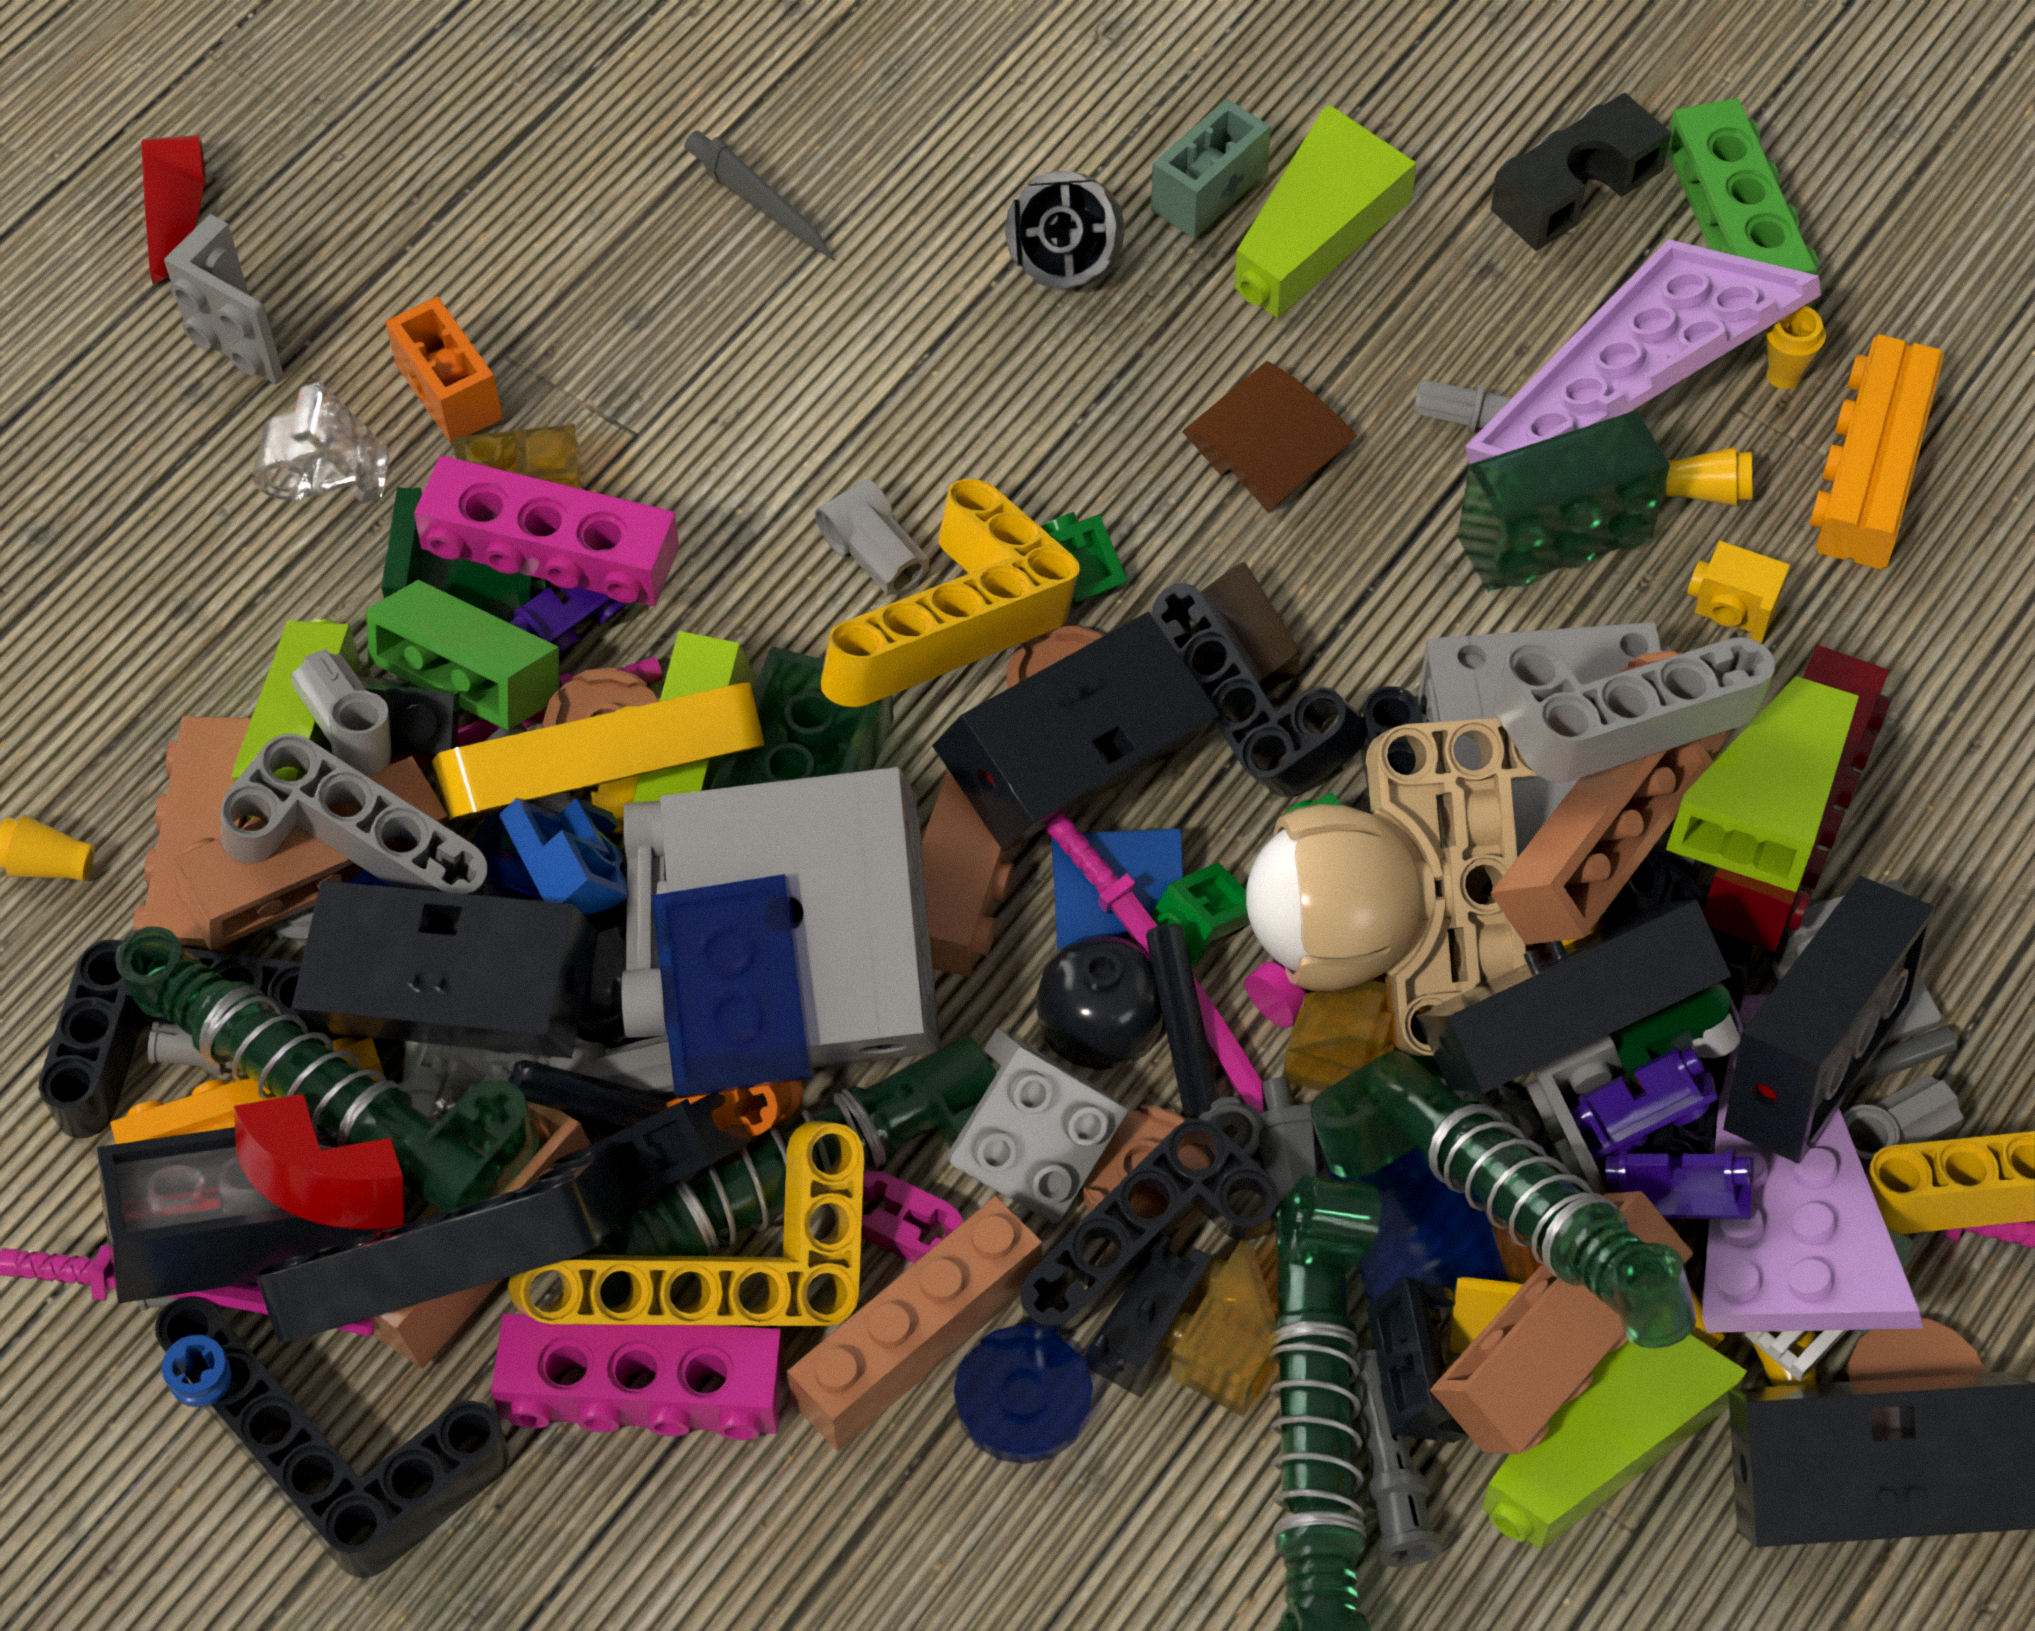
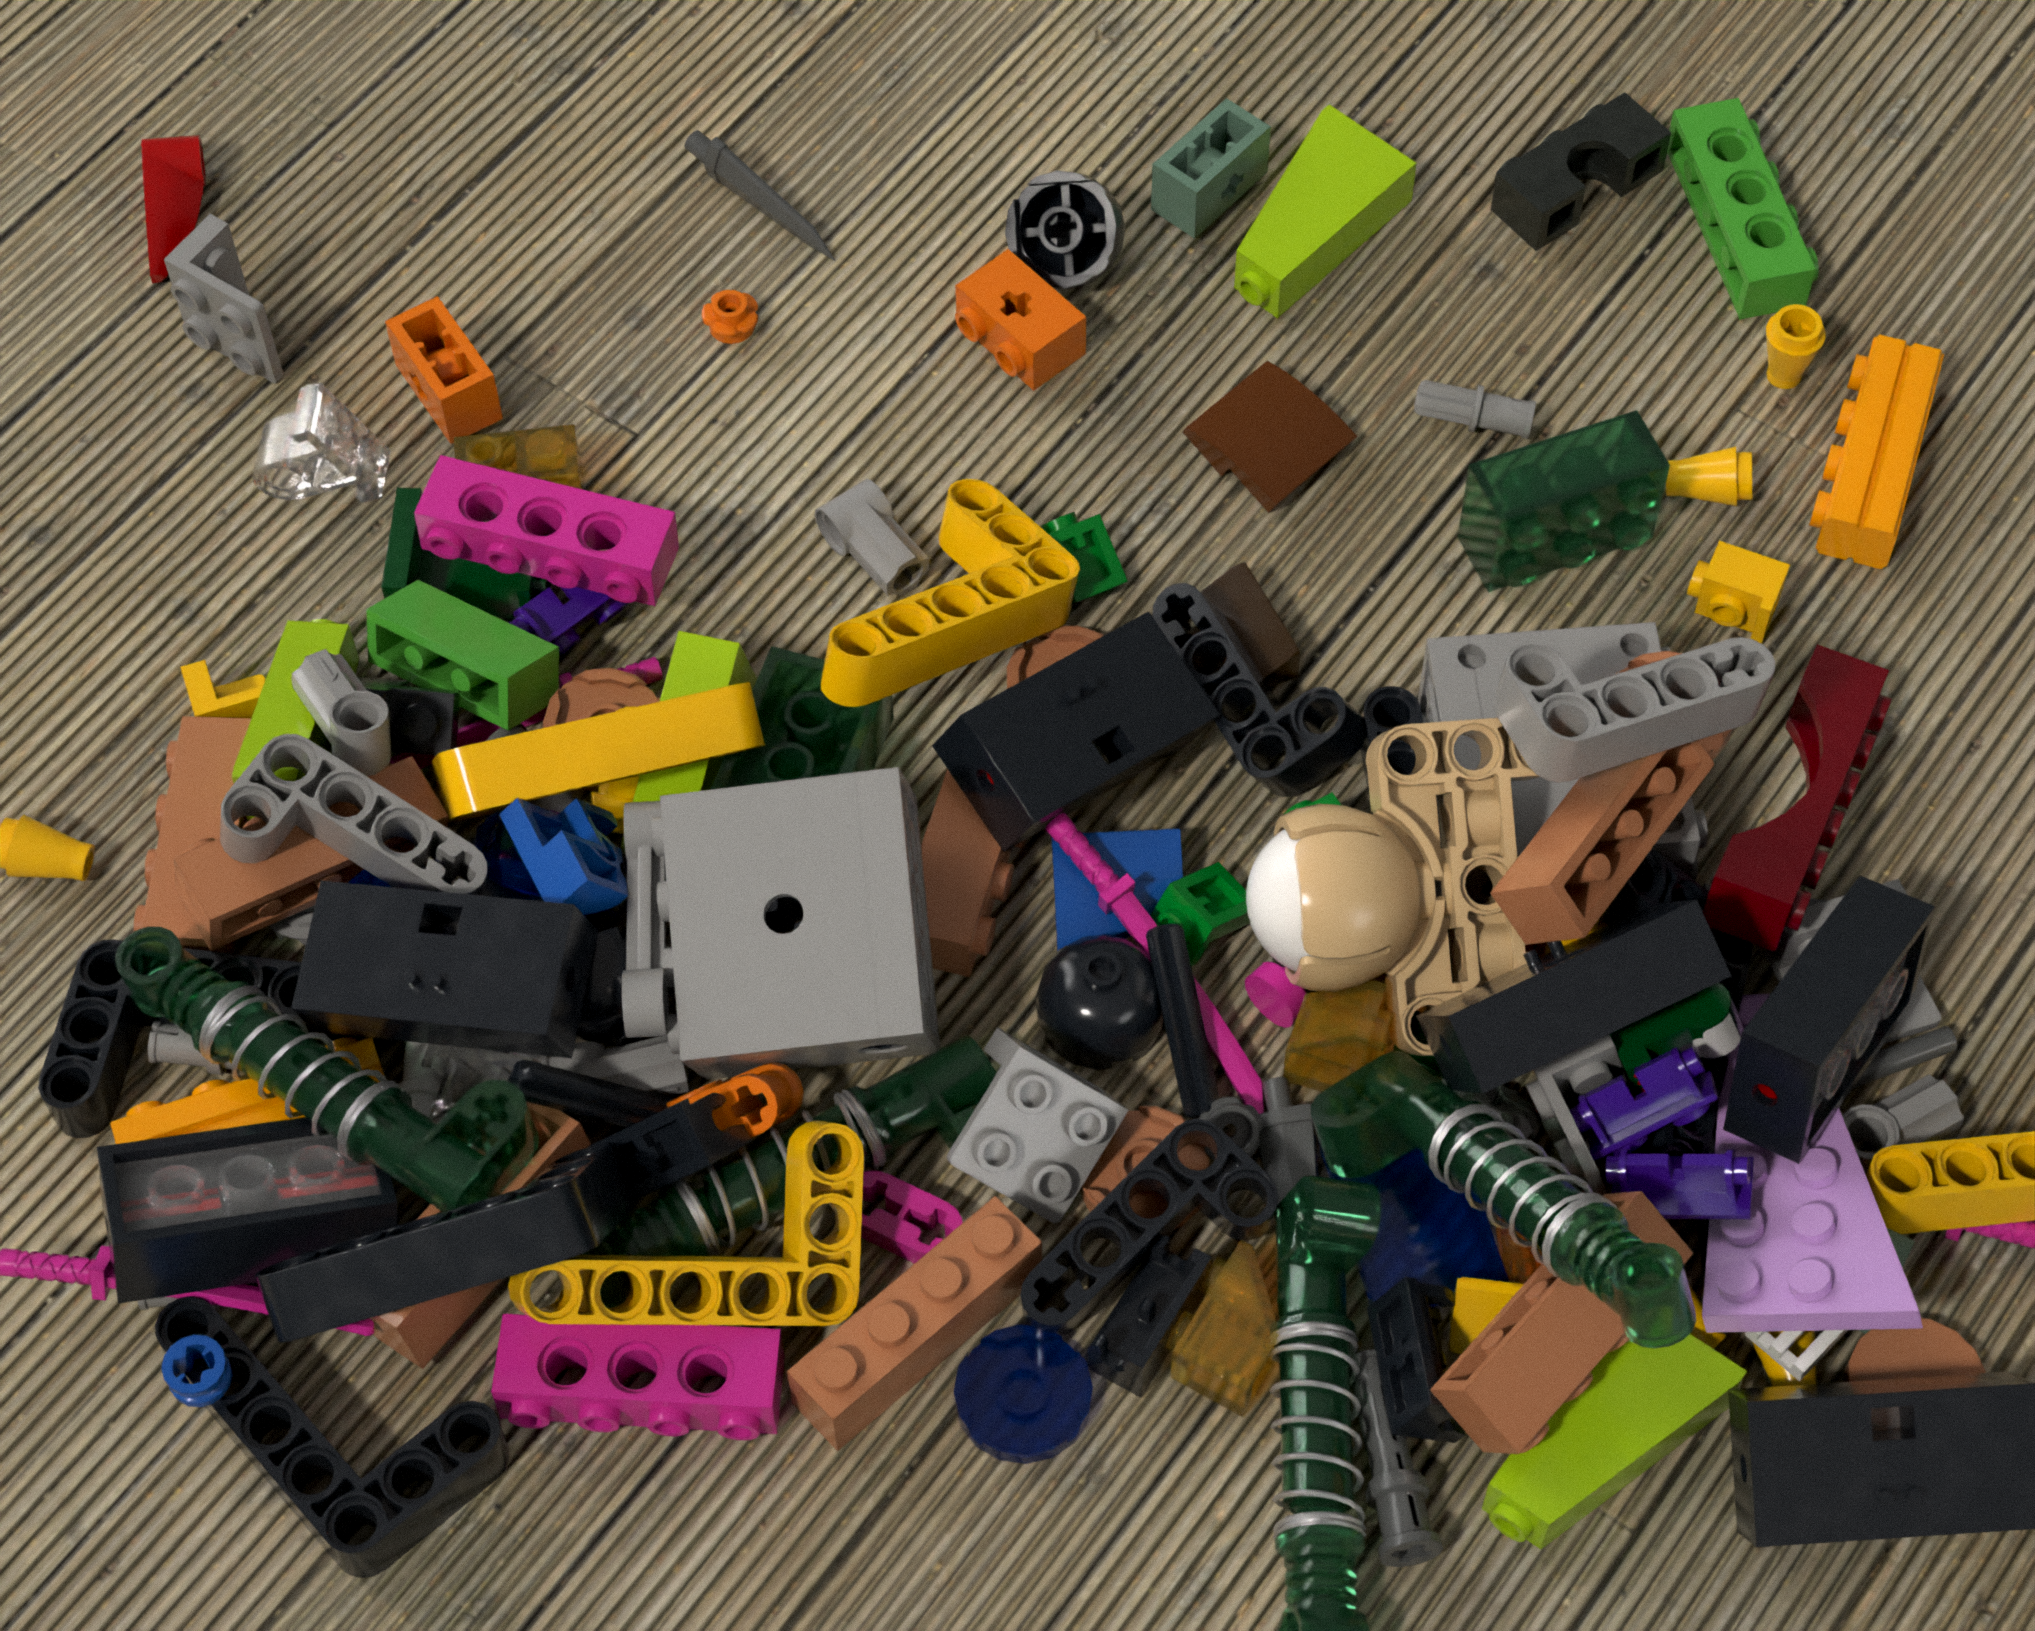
red brick [233,1094,404,1230] -> none
clear blue tile [651,874,814,1099] -> none
lavender wing [1465,239,1822,480] -> none
lime slope [1666,676,1859,892] -> none
none -> yellow panel [180,660,265,718]
none -> orange plate [702,290,759,344]
none -> orange brick [955,249,1086,391]

